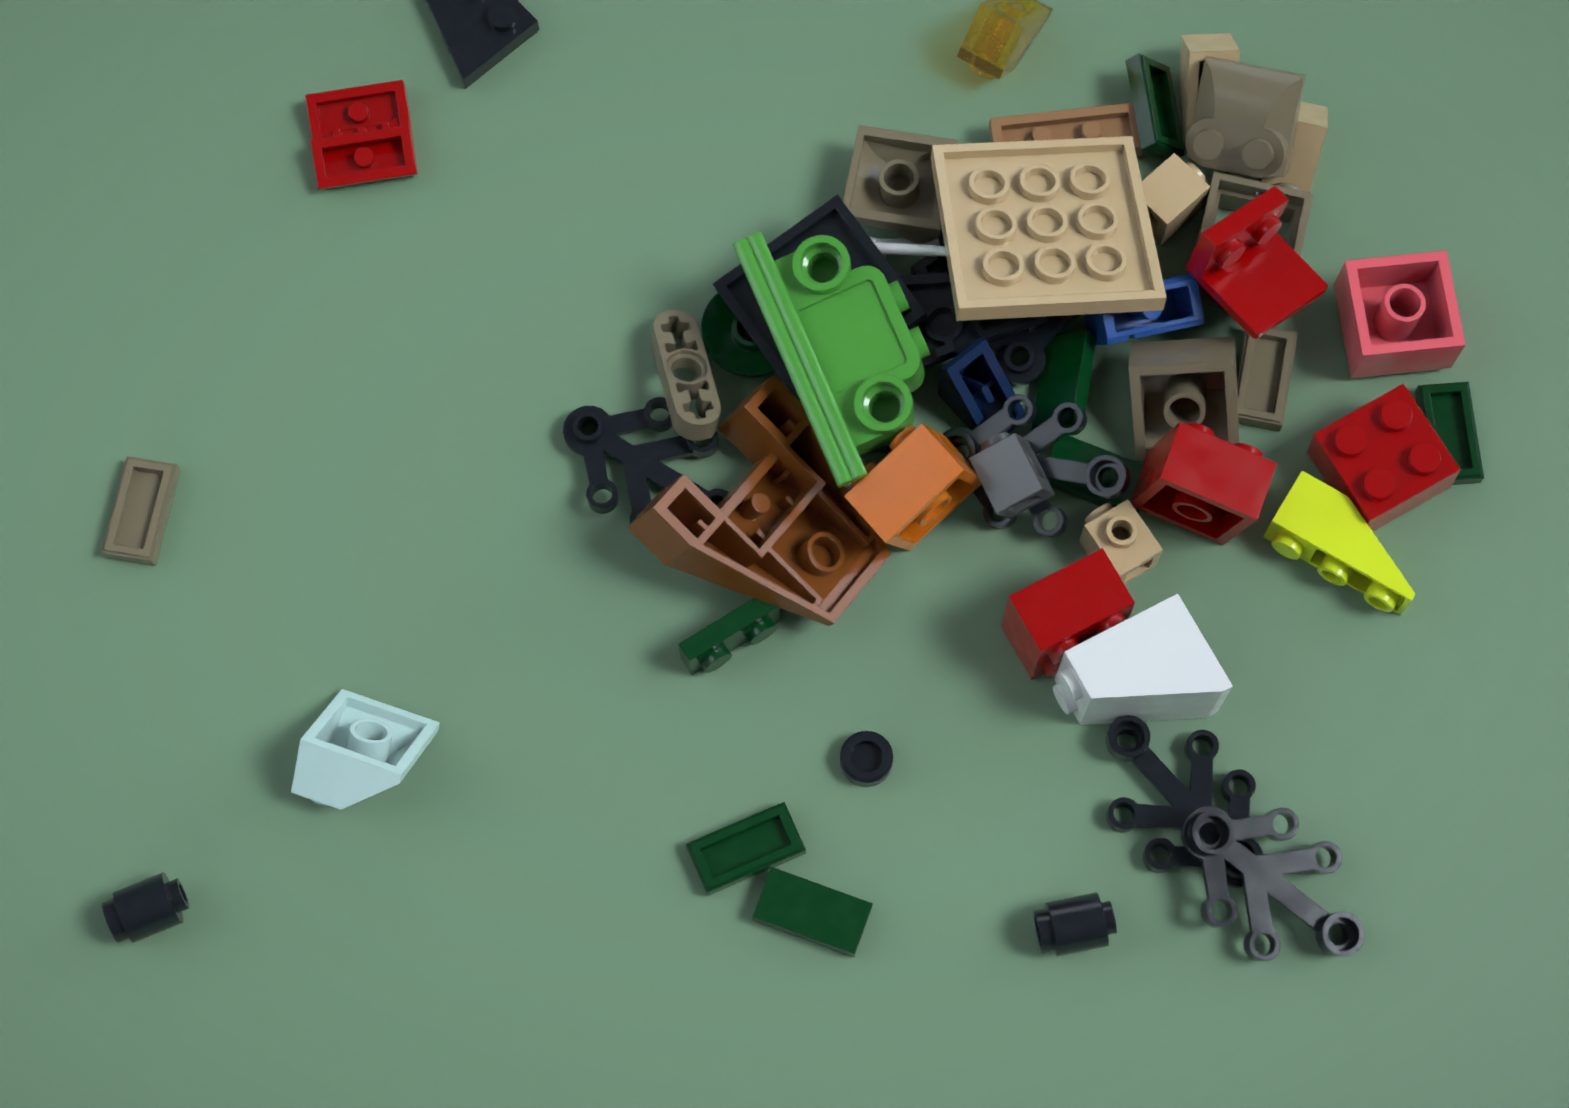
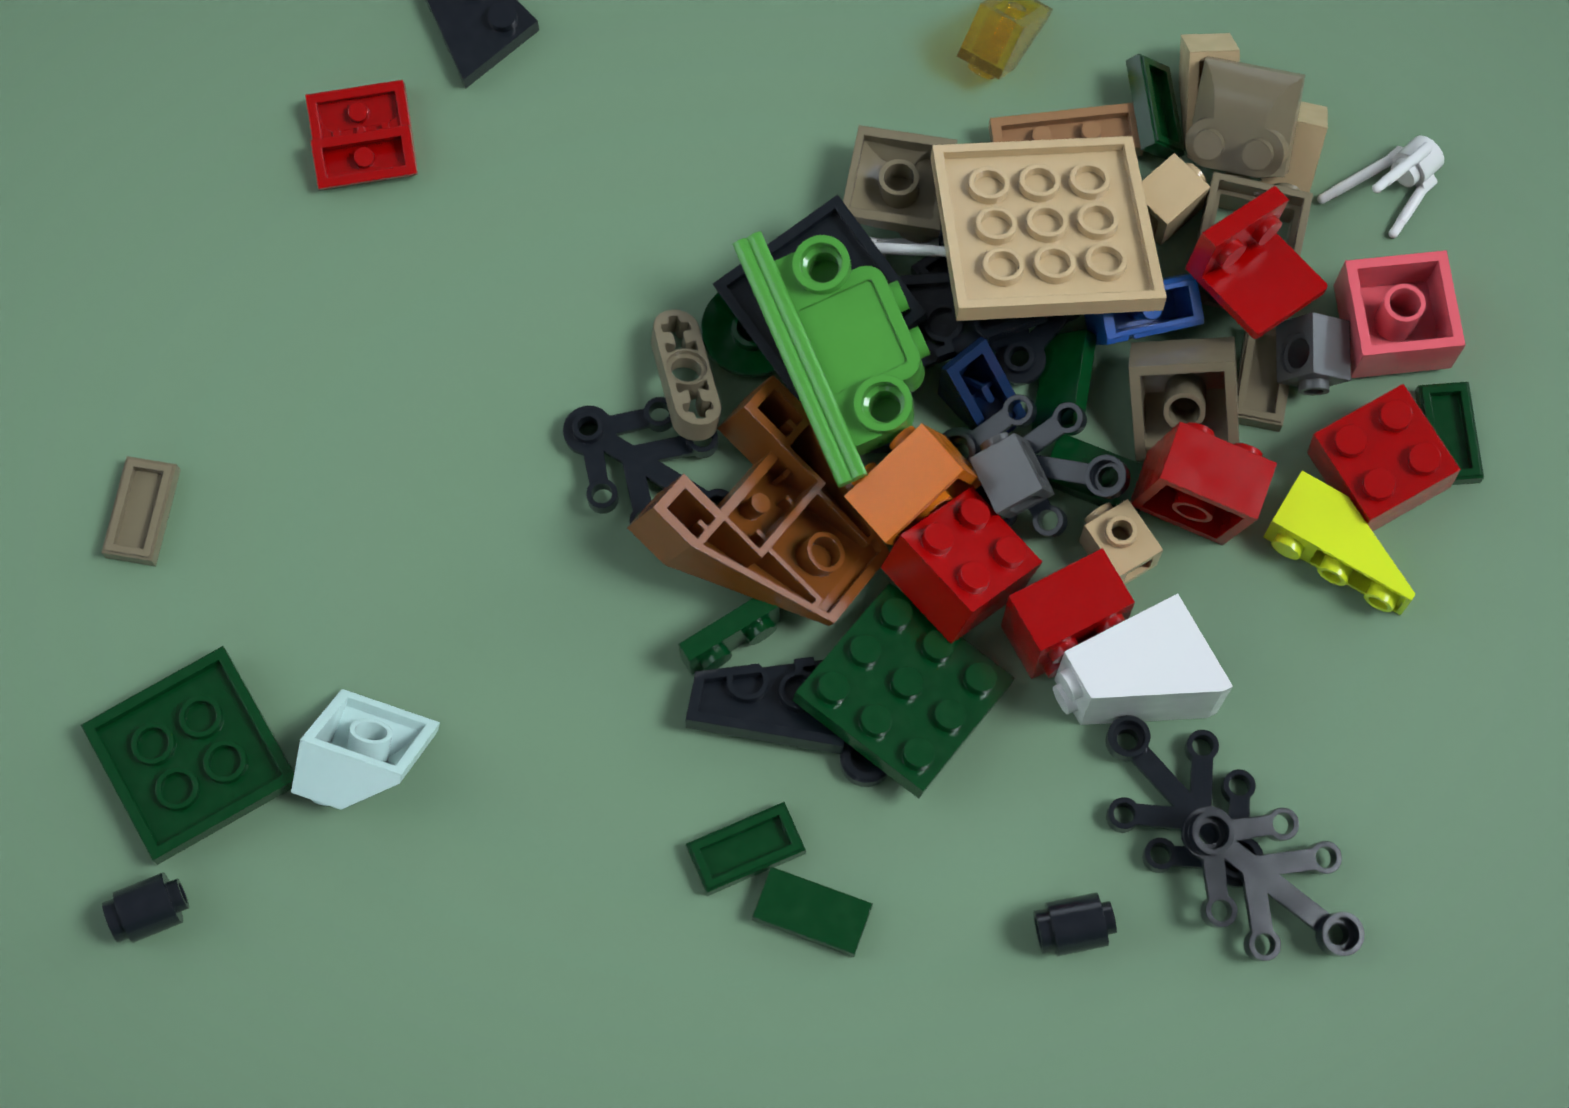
none -> dark green plate [81,646,294,865]
none -> black wing [685,657,845,754]
none -> dark green plate [792,582,1015,799]
none -> red brick [881,486,1043,644]
none -> dark grey brick [1276,312,1351,396]
none -> white plant [1317,135,1444,238]

